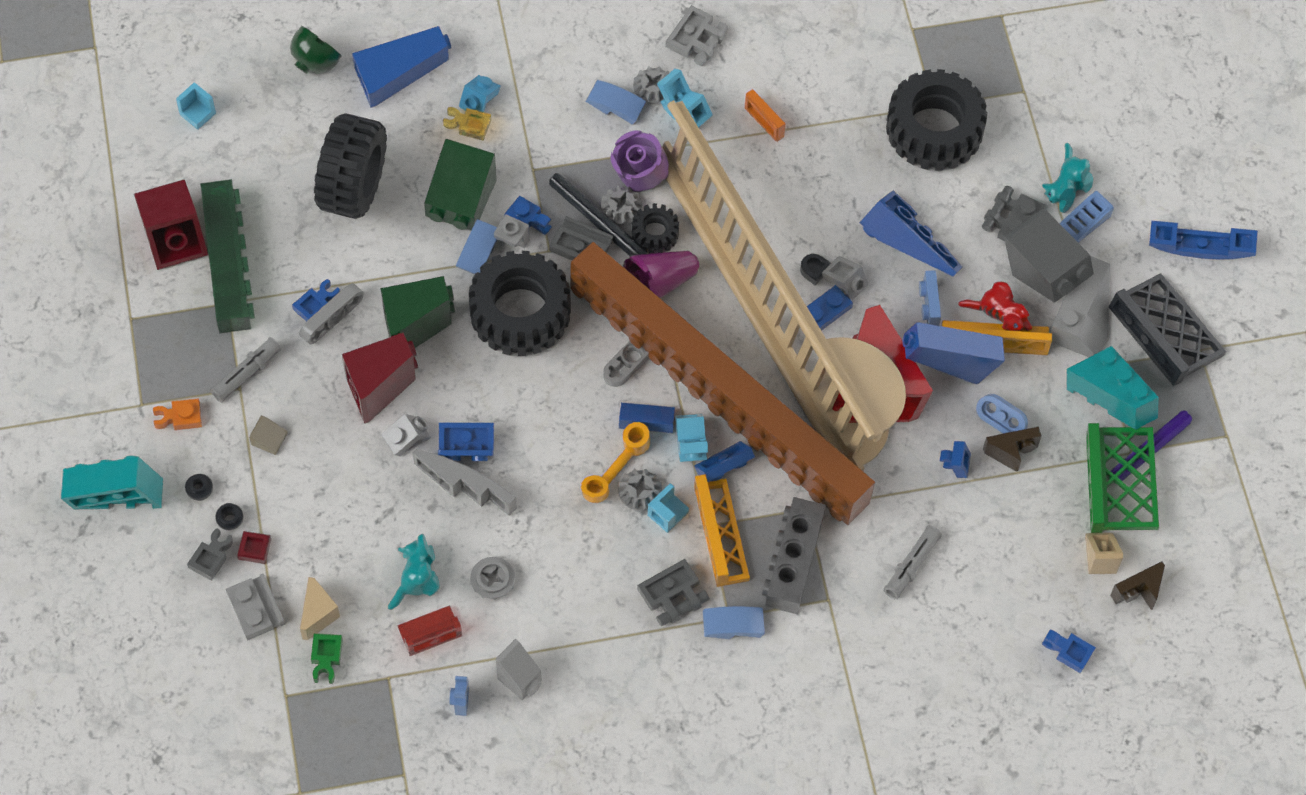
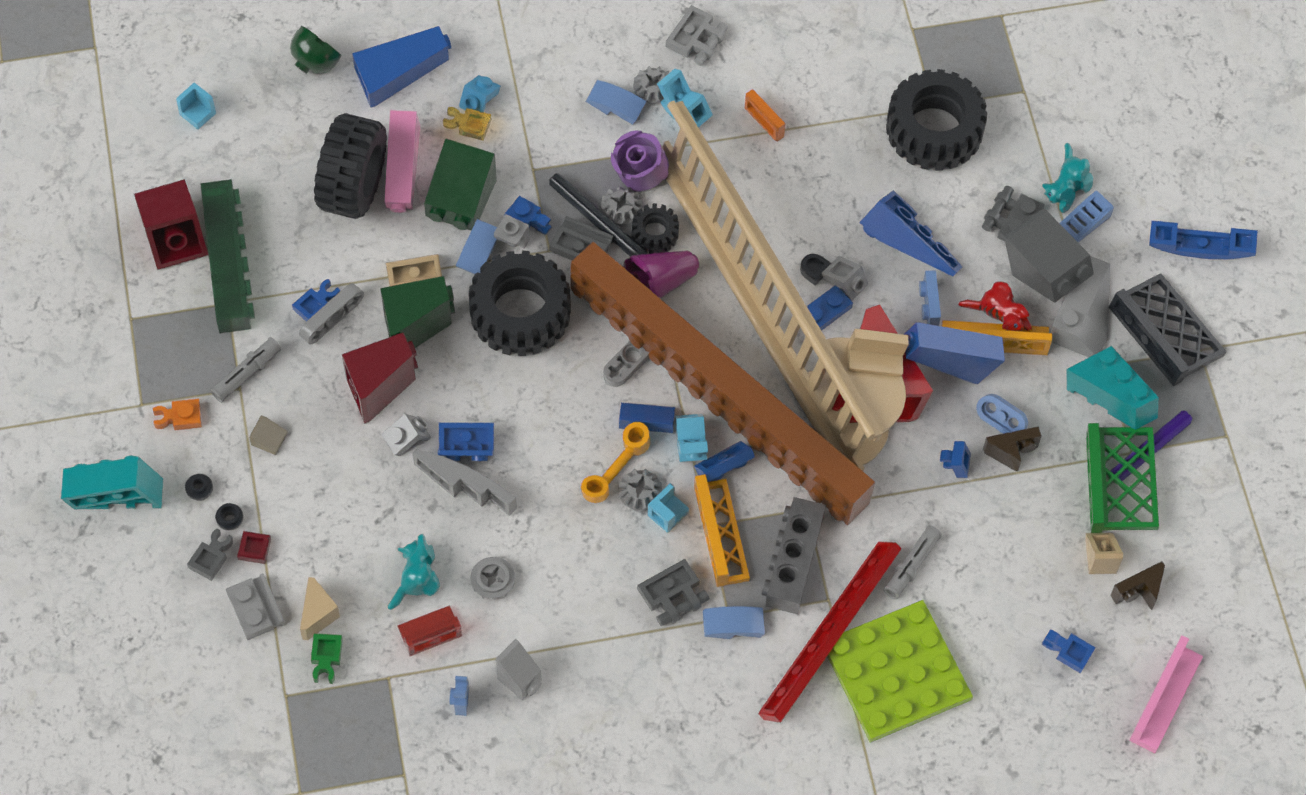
none -> bright pink slope [384,110,420,213]
none -> tan slope [386,254,442,286]
none -> red tile [758,541,901,723]
none -> lime plate [827,600,973,743]
none -> tan panel [848,329,908,377]
none -> bright pink fence [1129,635,1203,753]

